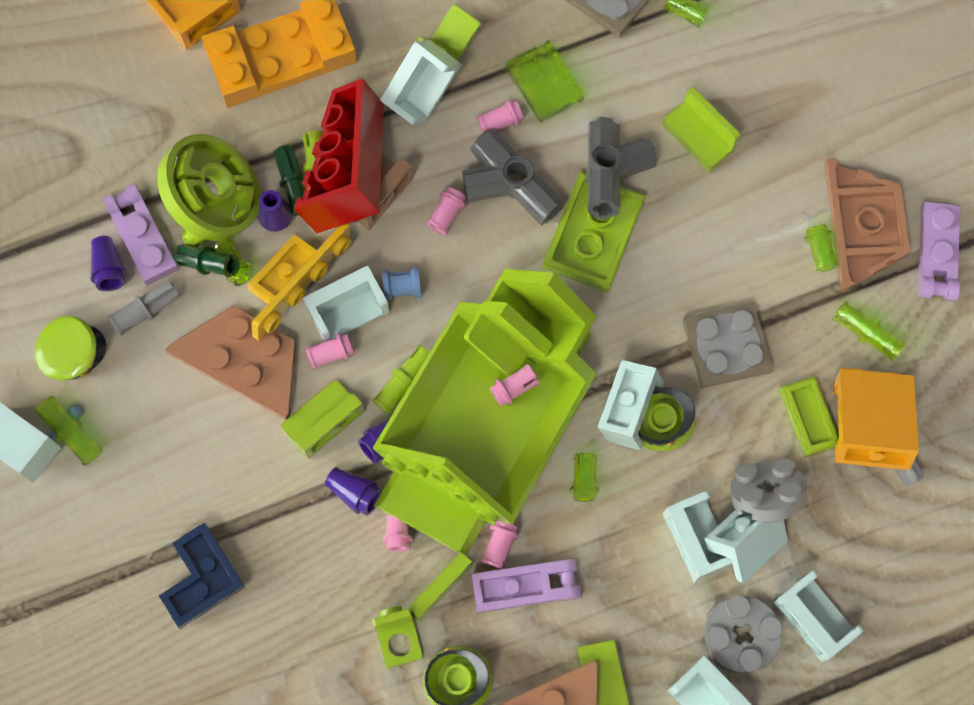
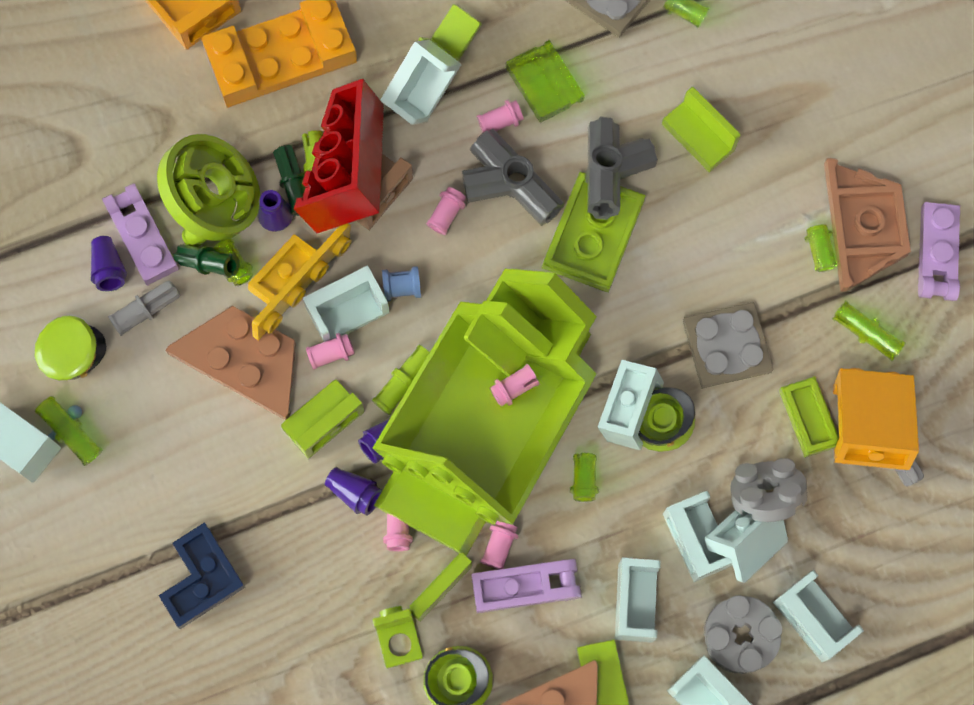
none -> light aqua panel [615,558,660,643]

